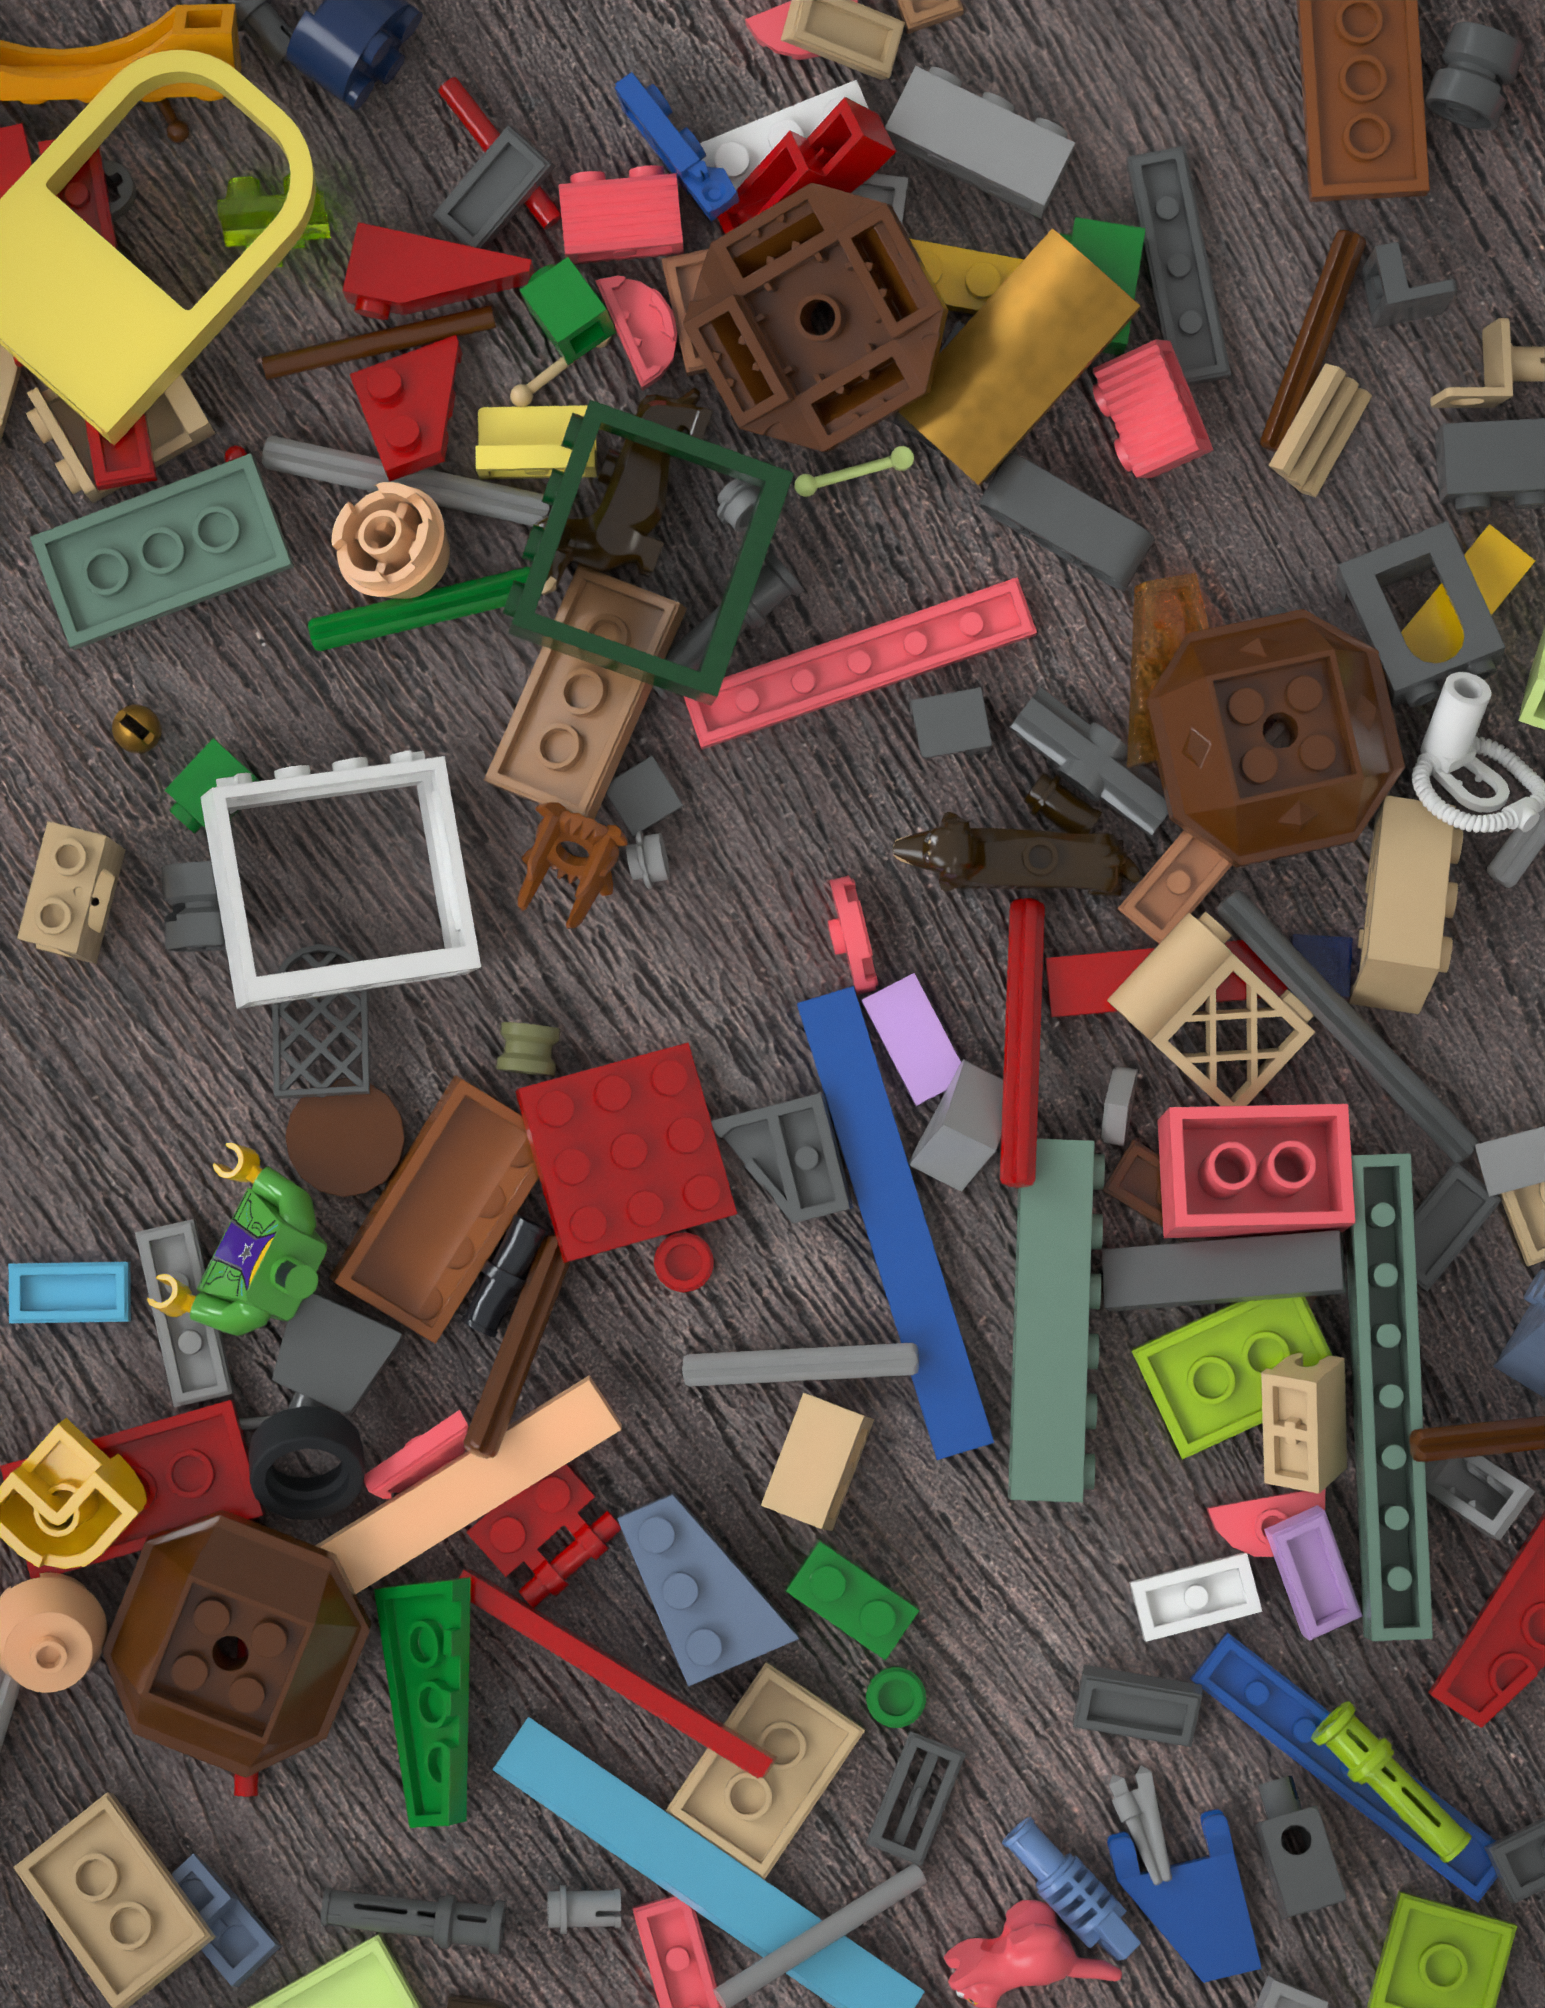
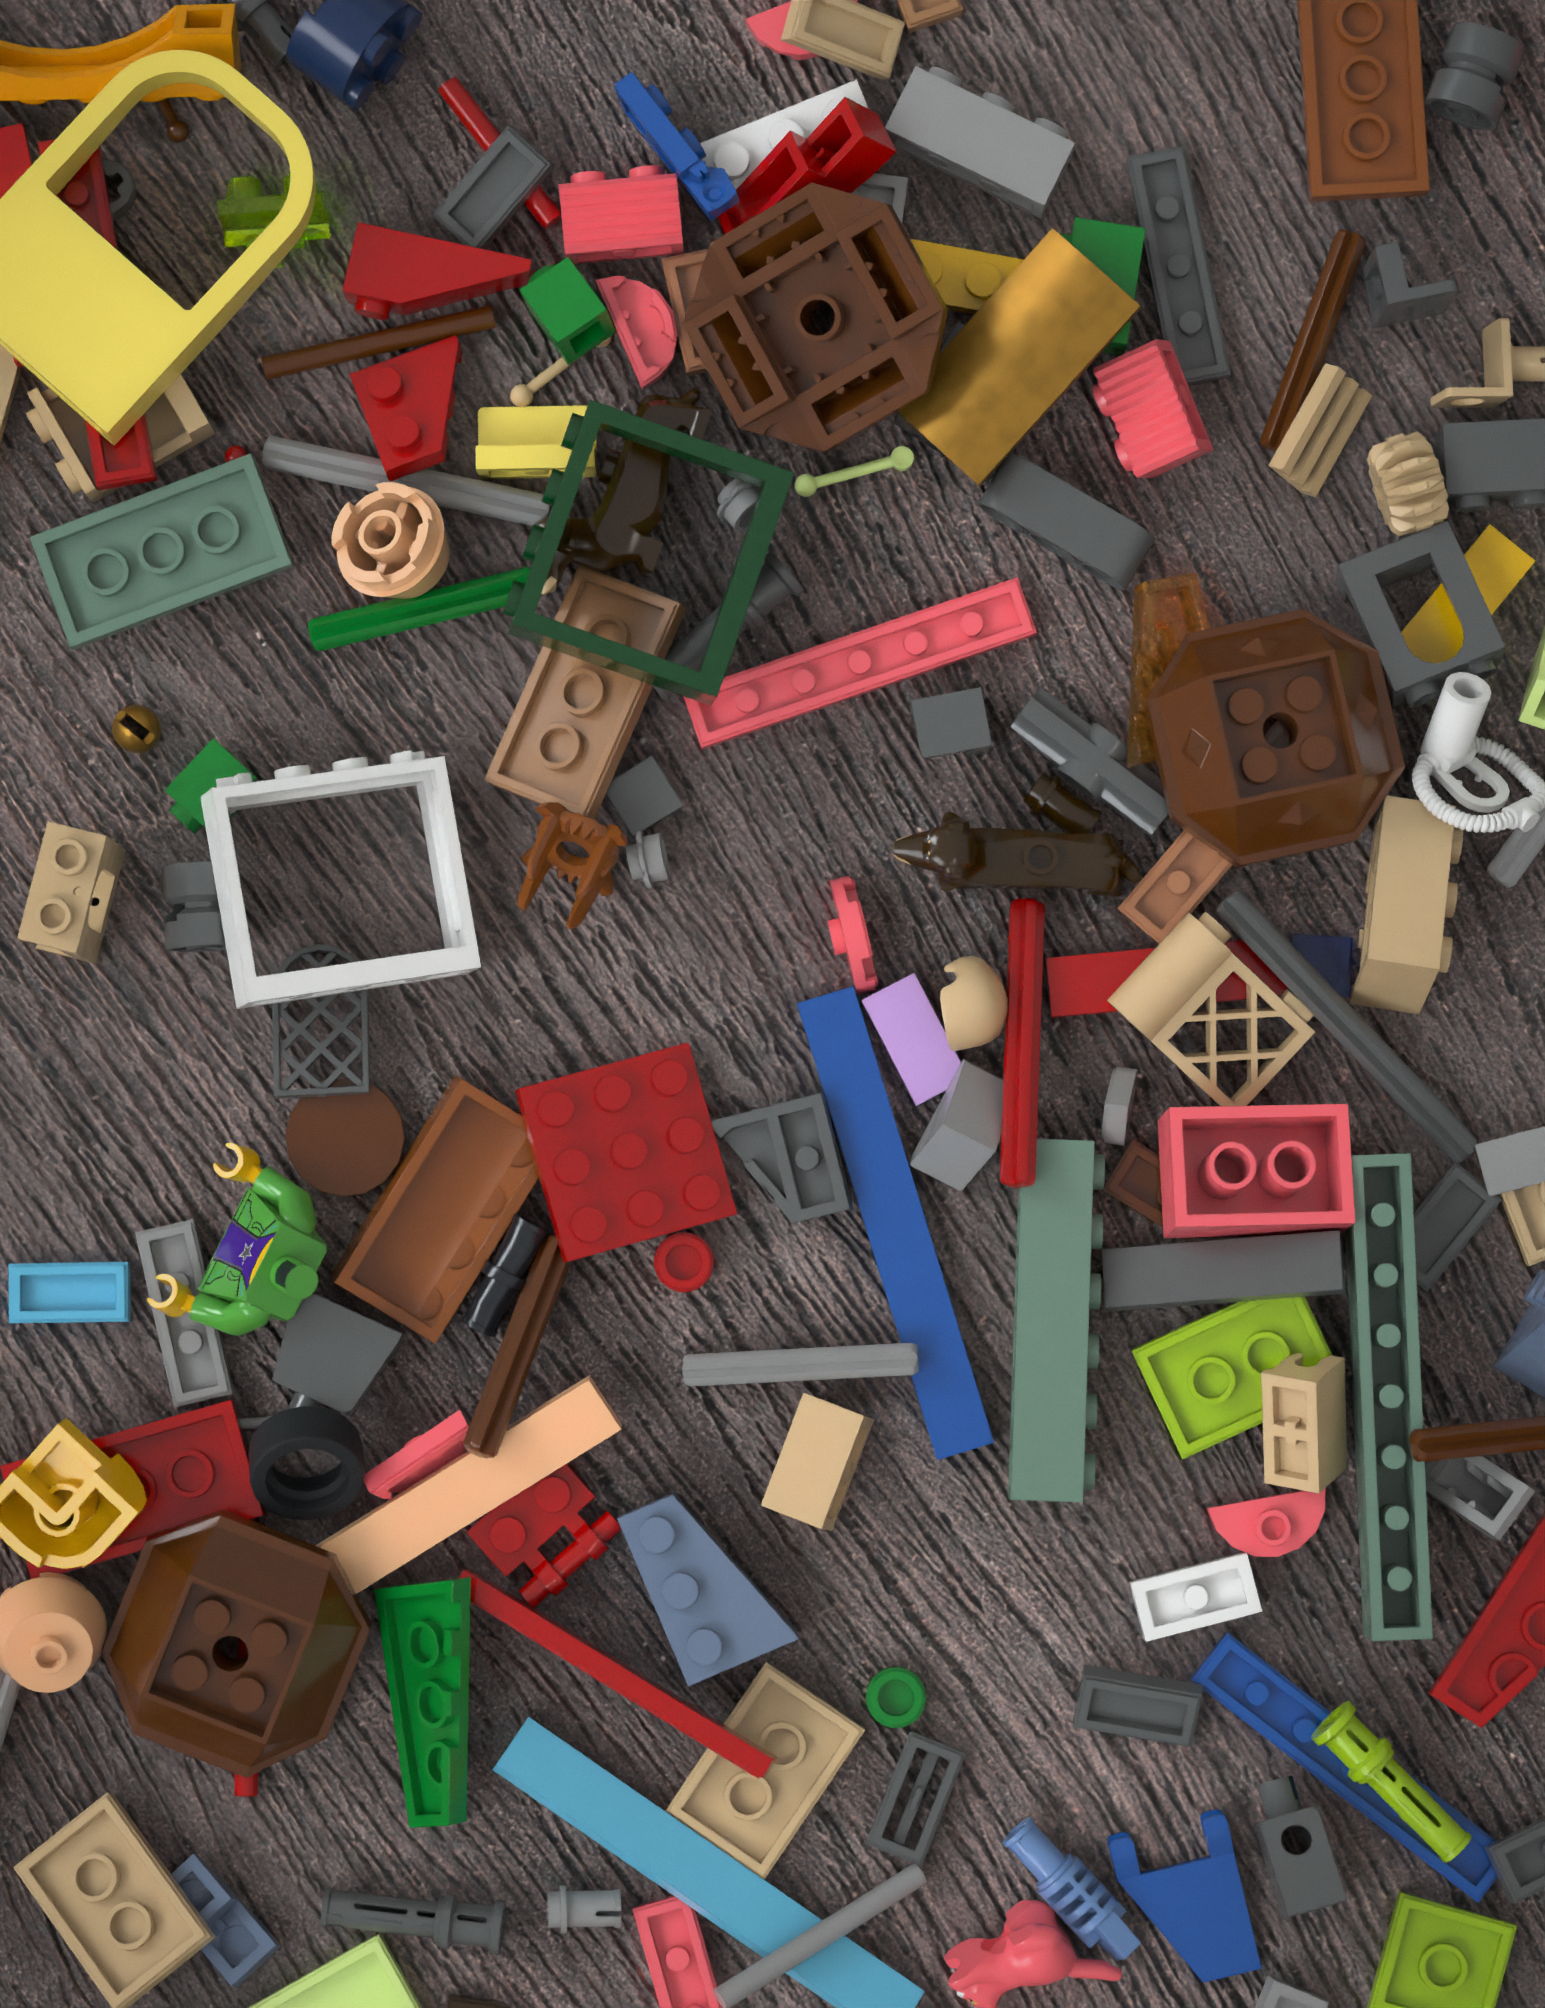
olive wheel [496,1022,561,1077] -> none
green brick [785,1538,920,1661] -> none
light grey piece [1109,1765,1172,1885] -> none
lavender tile [1264,1505,1362,1641] -> none
none -> tan hair [940,956,1008,1051]
none -> tan gear [1367,431,1449,537]

